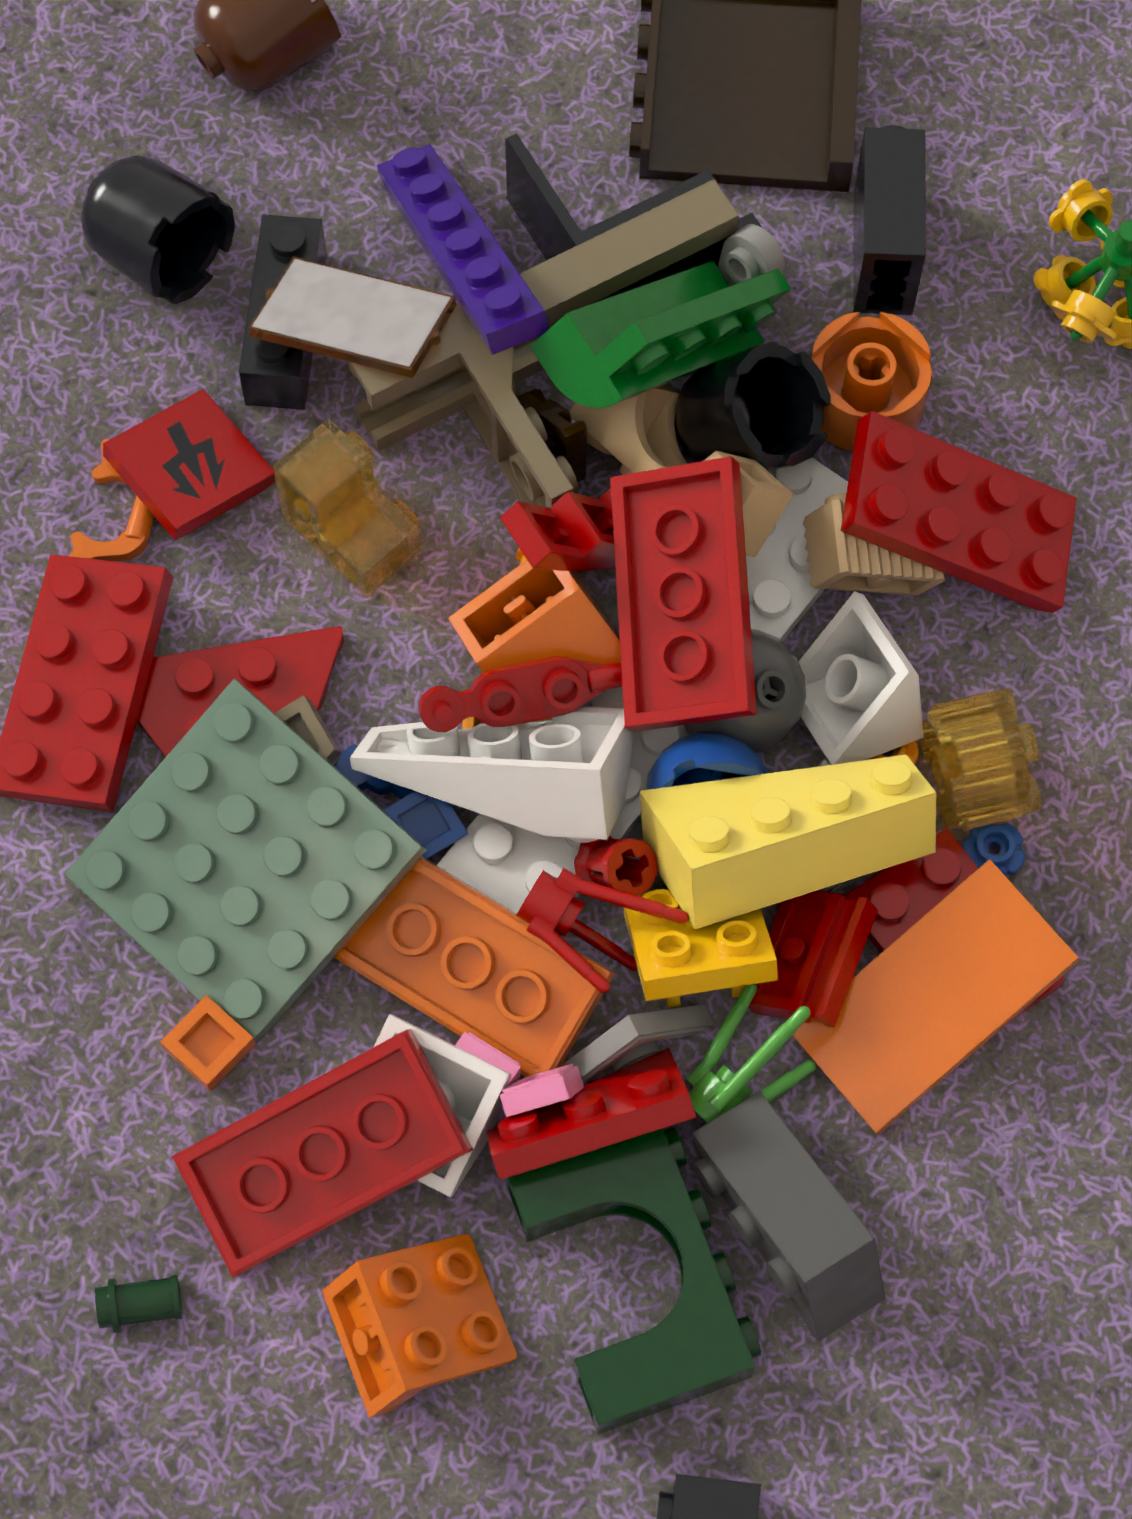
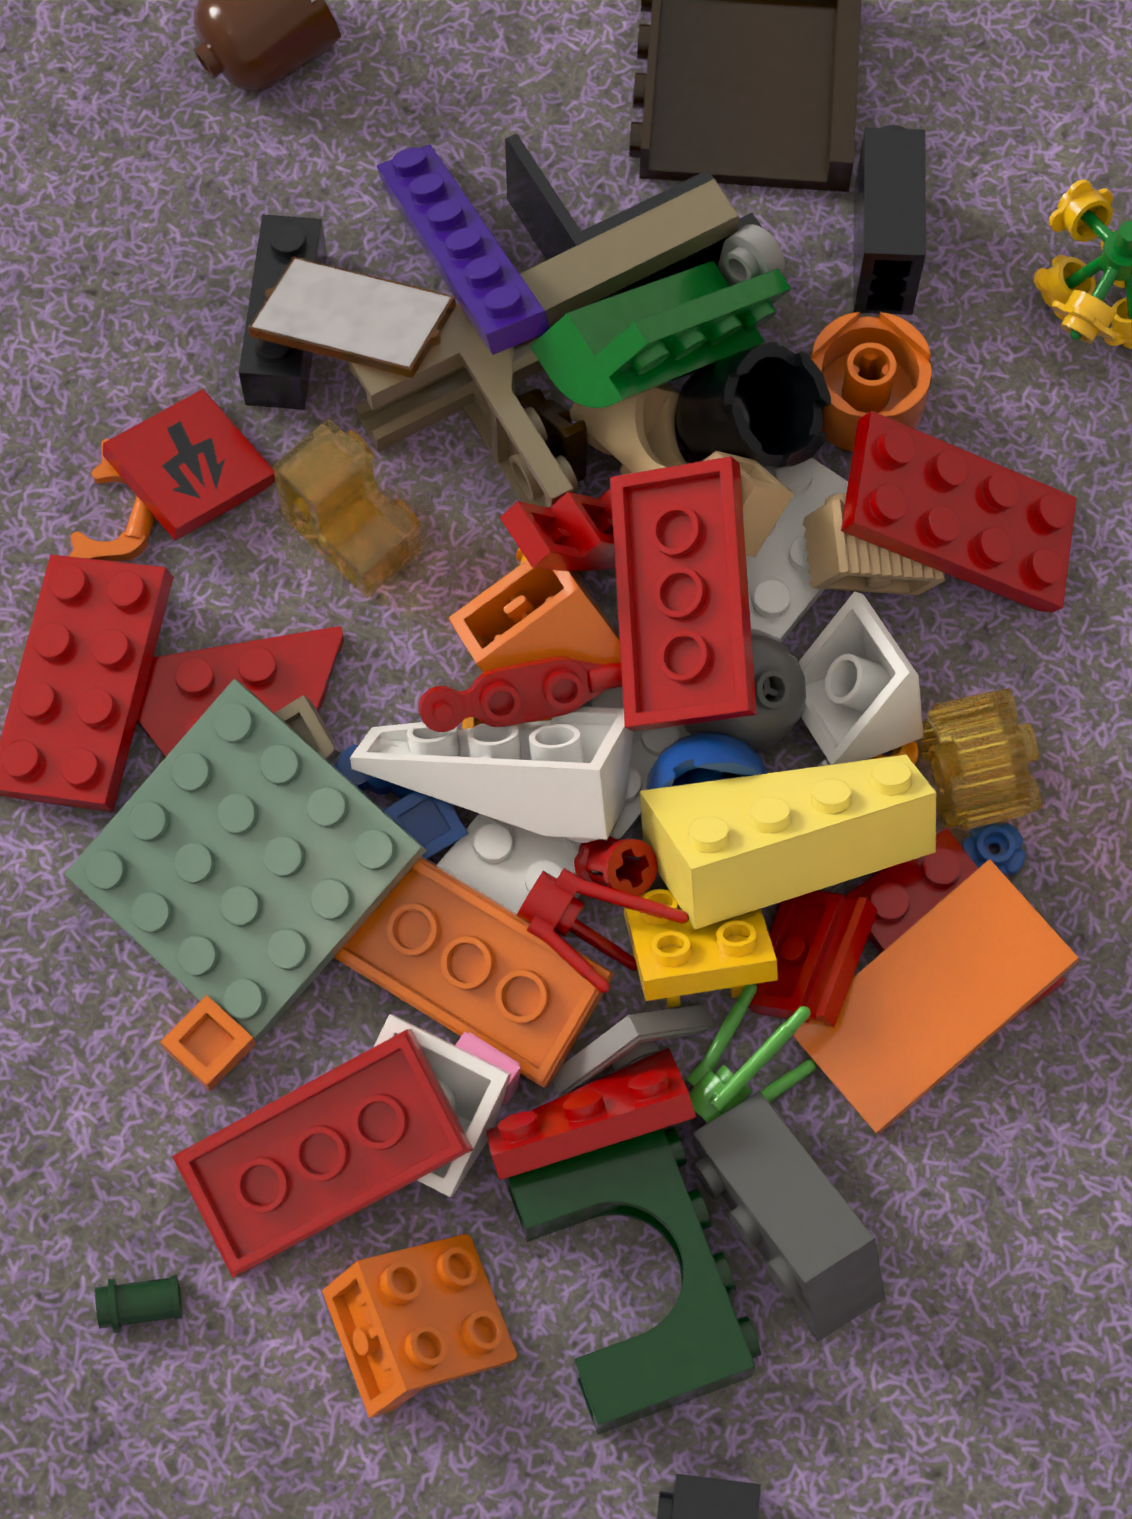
black cylinder [81,155,235,304] -> none
bright pink tile [499,1063,584,1117] -> none

